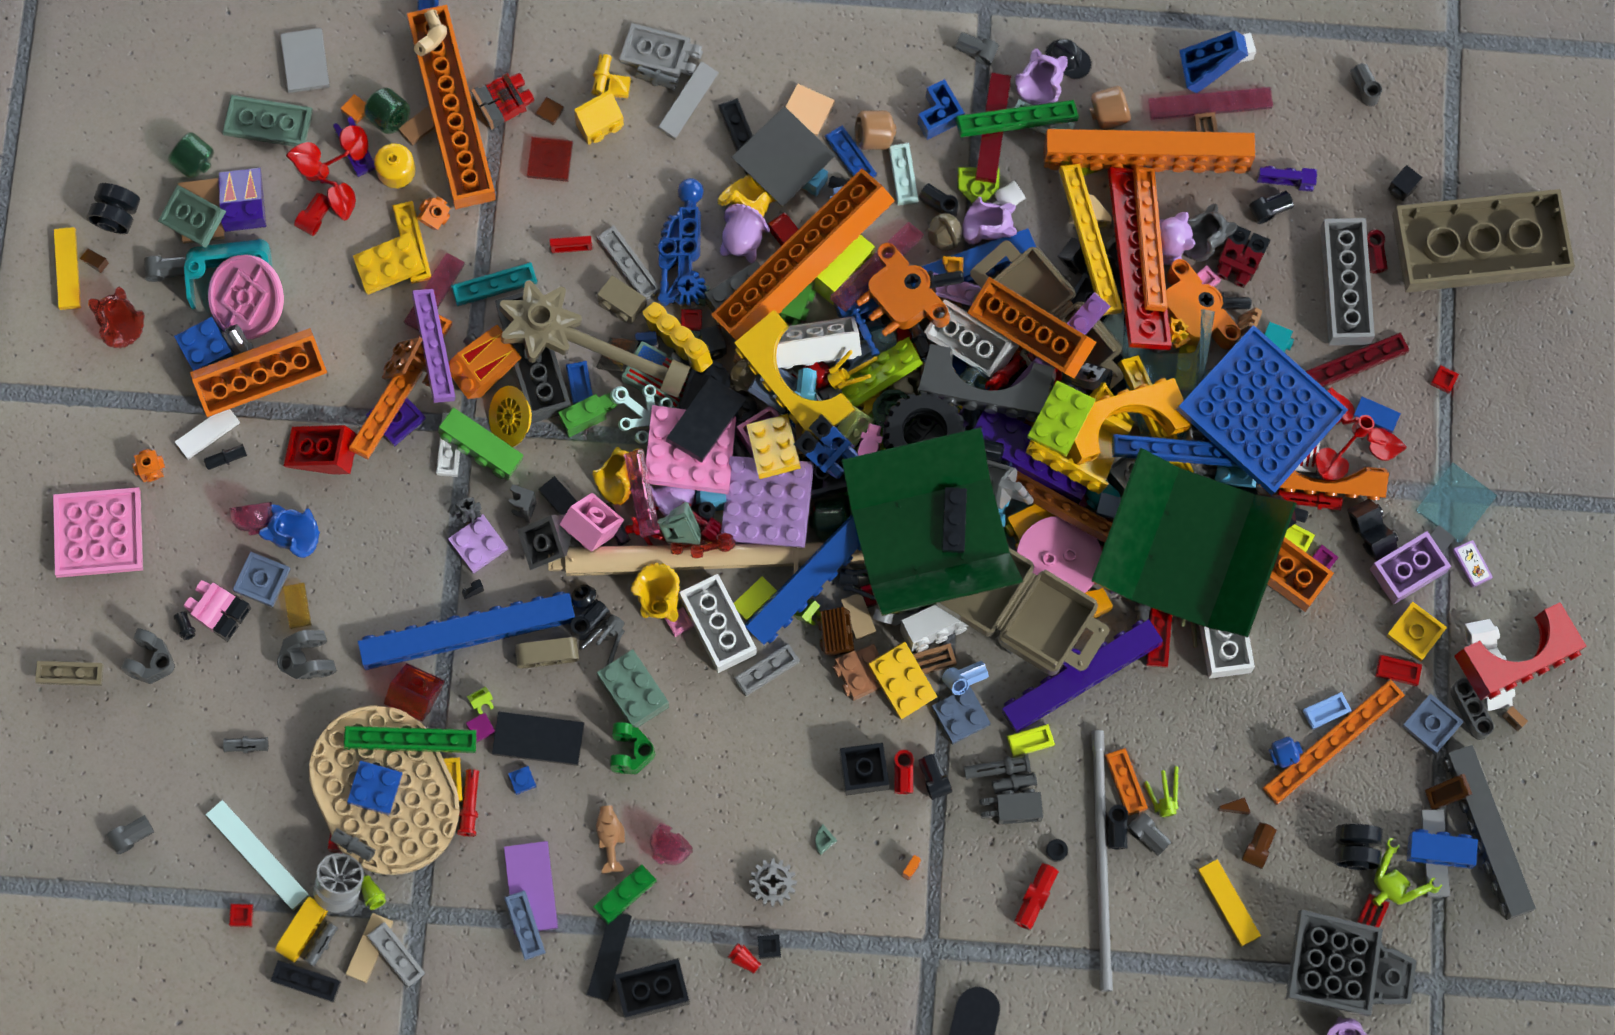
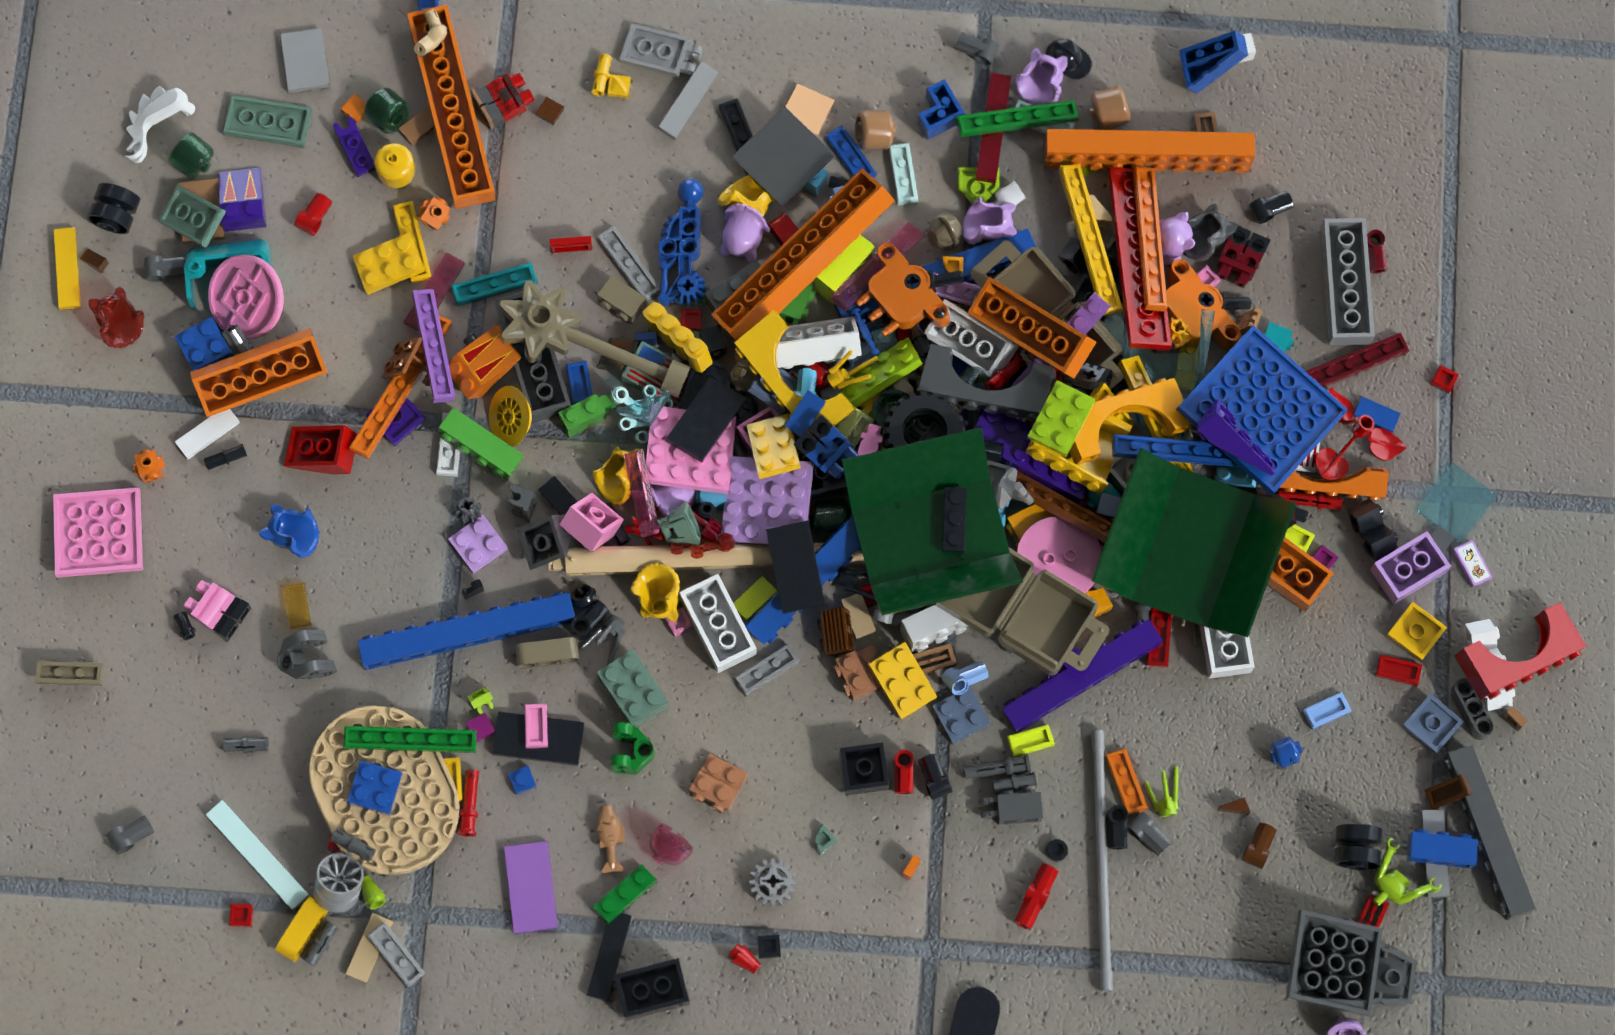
dark grey piece [121,628,175,684] -> none
clear pink cylinder [229,502,272,535] -> none
sand blue plate [233,551,291,608] -> none
black plate [270,960,341,1003] -> none
red plant [286,125,368,221] -> none
clear red slope [384,663,445,722] -> none
sand blue tile [504,890,546,961] -> none
clear red tile [527,137,573,182] -> none
yellow slope [574,90,624,145] -> none
dark grey pin [636,66,679,91] -> none
lime tile [793,599,820,625] -> none
black piece [918,183,958,217] -> none
clear pink tile [1148,87,1273,120] -> none
yellow tile [1198,859,1261,947] -> none
dark purple plate [1257,166,1317,191] -> none
orange tile [1263,679,1405,805] -> none
dark grey piece [1350,63,1382,106] -> none
black brick [1388,165,1423,202] -> none
dark tan plate [1392,189,1575,293] -> none
none -> white animal [125,86,195,163]
none -> bright pink tile [525,704,548,748]
none -> clear light blue tile [616,390,670,426]
none -> nougat plate [689,753,748,813]
none -> black tile [766,520,826,614]
none -> blue tile [785,390,826,437]
none -> dark purple wedge [1197,399,1275,476]

